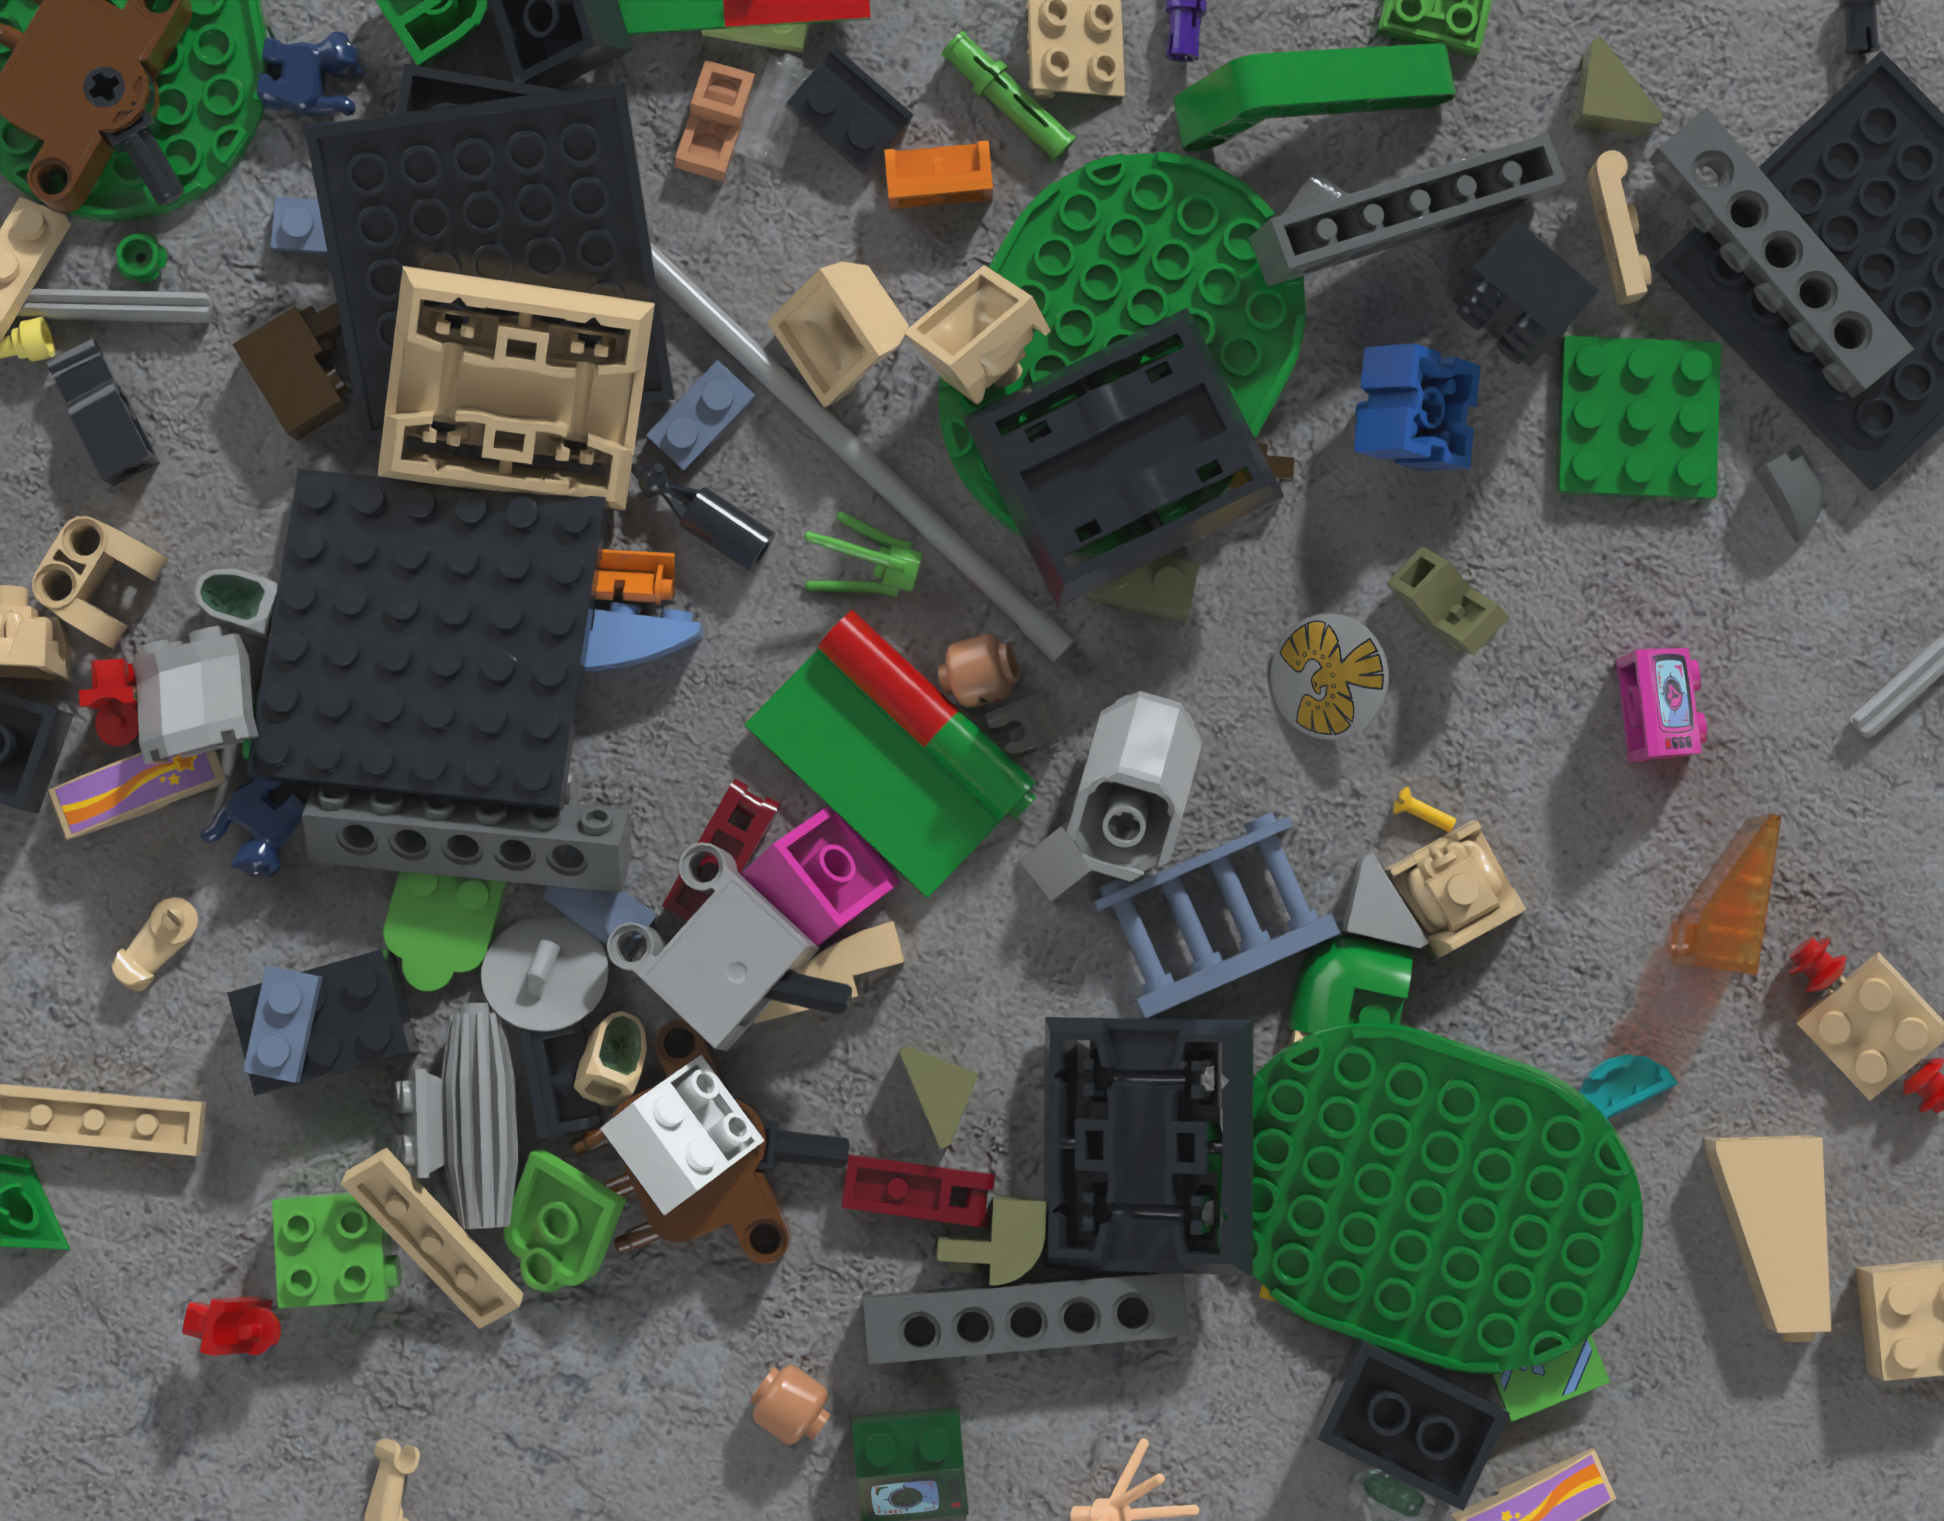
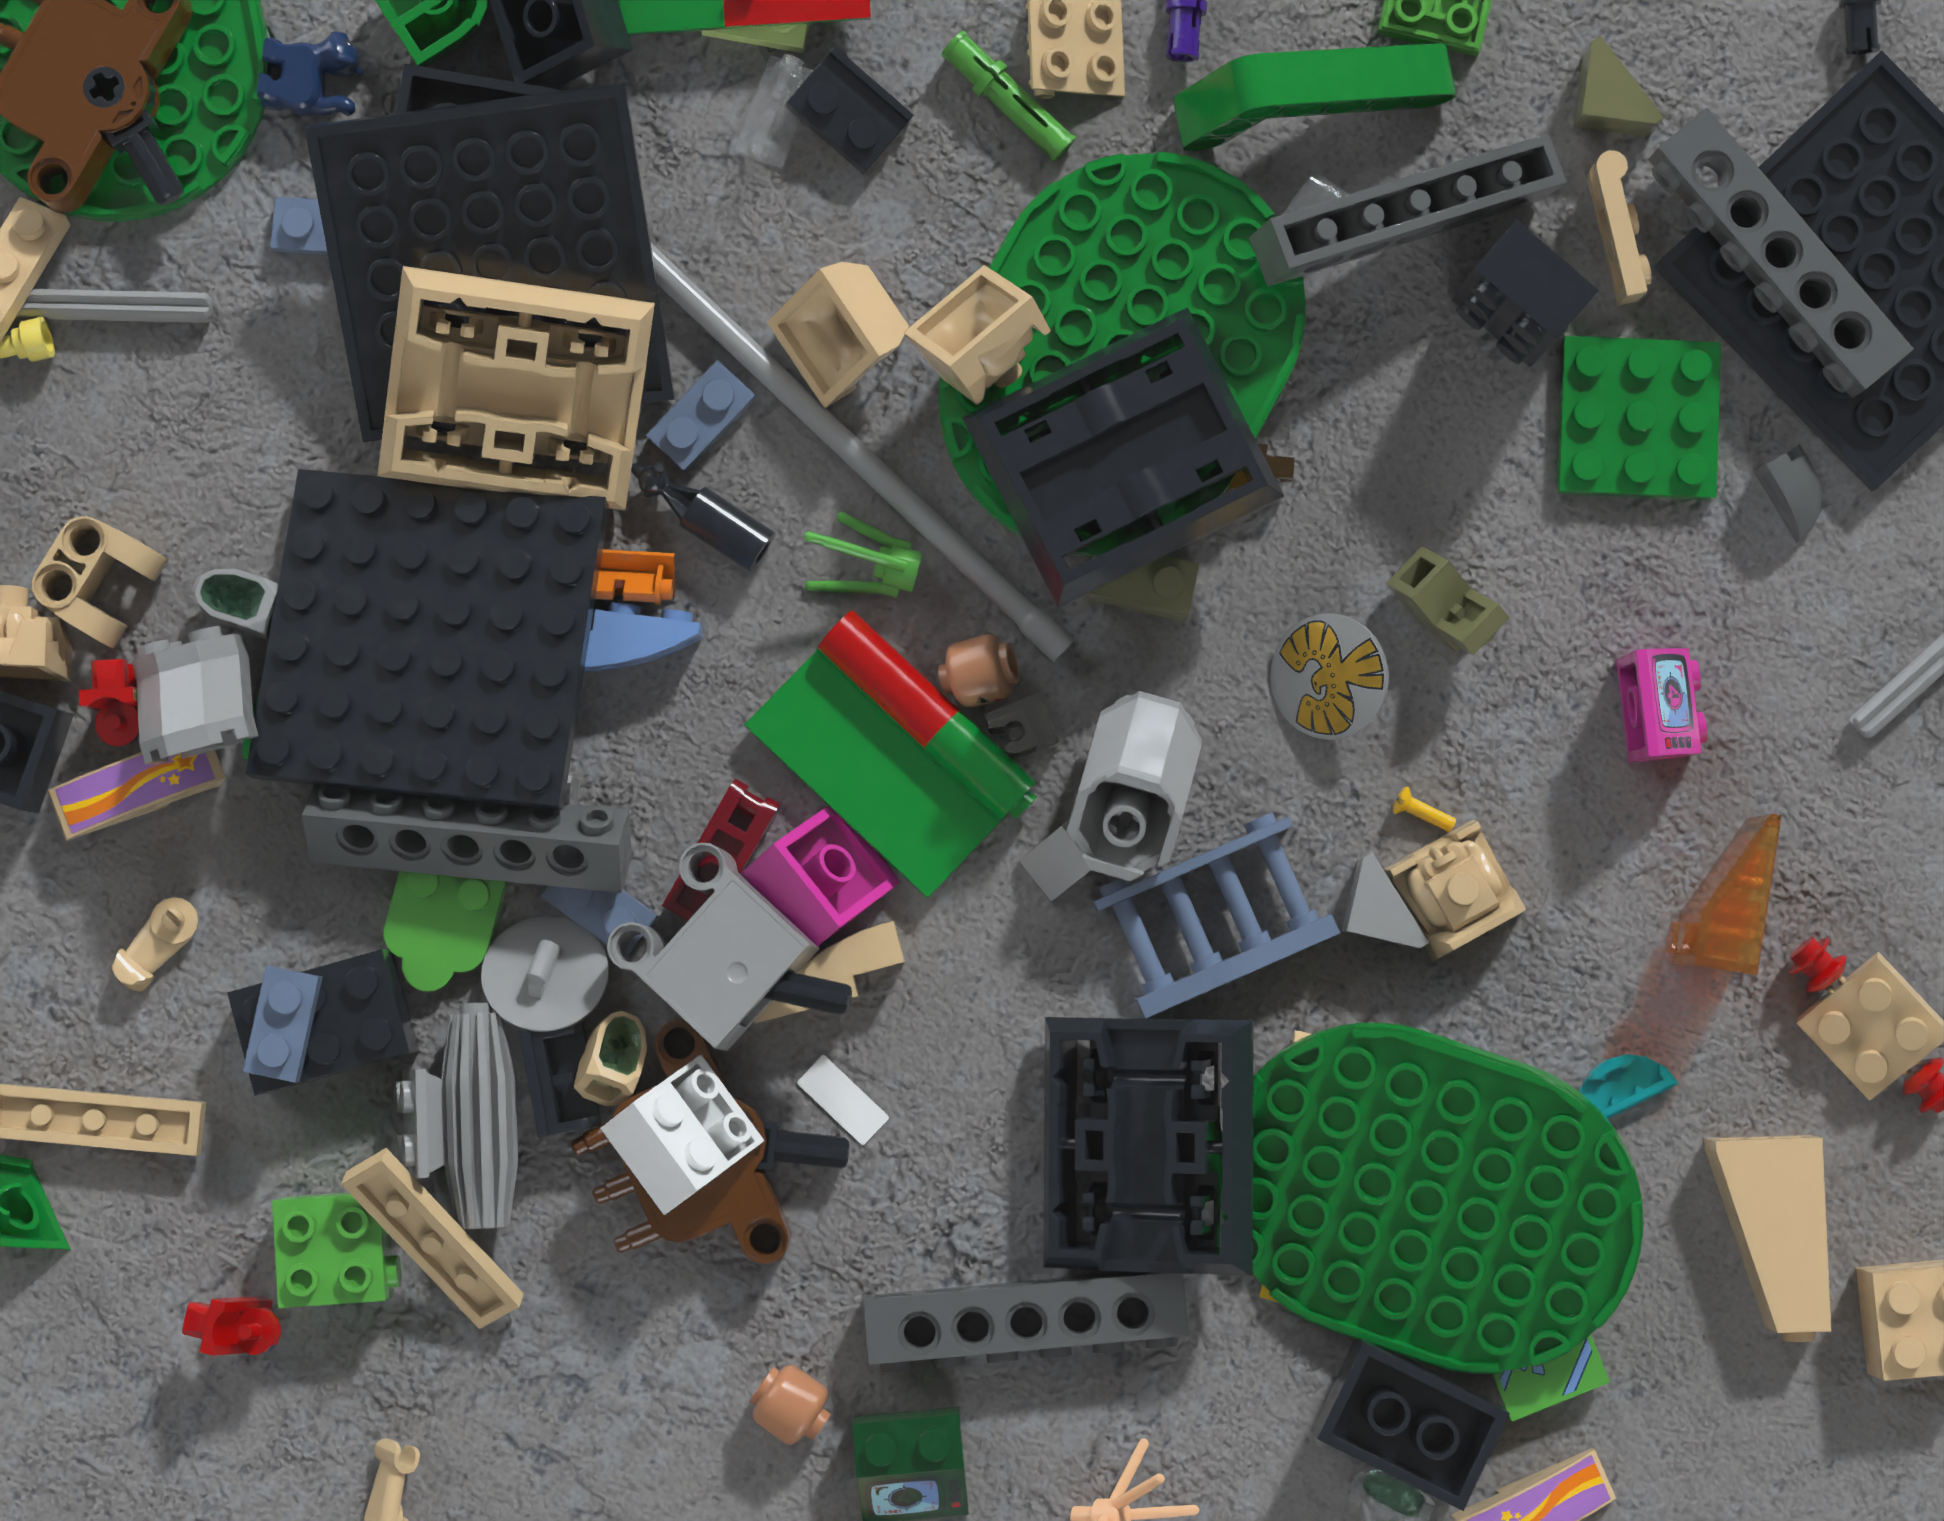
black piece [46,338,160,486] -> none
green plate [116,232,167,284] -> none
dark blue animal [200,779,306,877] -> none
dark brown hinge [232,302,350,441] -> none
bright green plate [503,1148,626,1292] -> none
nougat slope [675,60,755,182] -> none
dark red plate [841,1154,996,1227] -> none
orange hinge [884,140,993,210] -> none
olive slope [899,1045,978,1149] -> none
olive brick [937,1196,1047,1285] -> none
green brick [1286,936,1413,1034] -> none
blue brick [1354,343,1481,471] -> none
none -> white sticker [797,1055,889,1145]

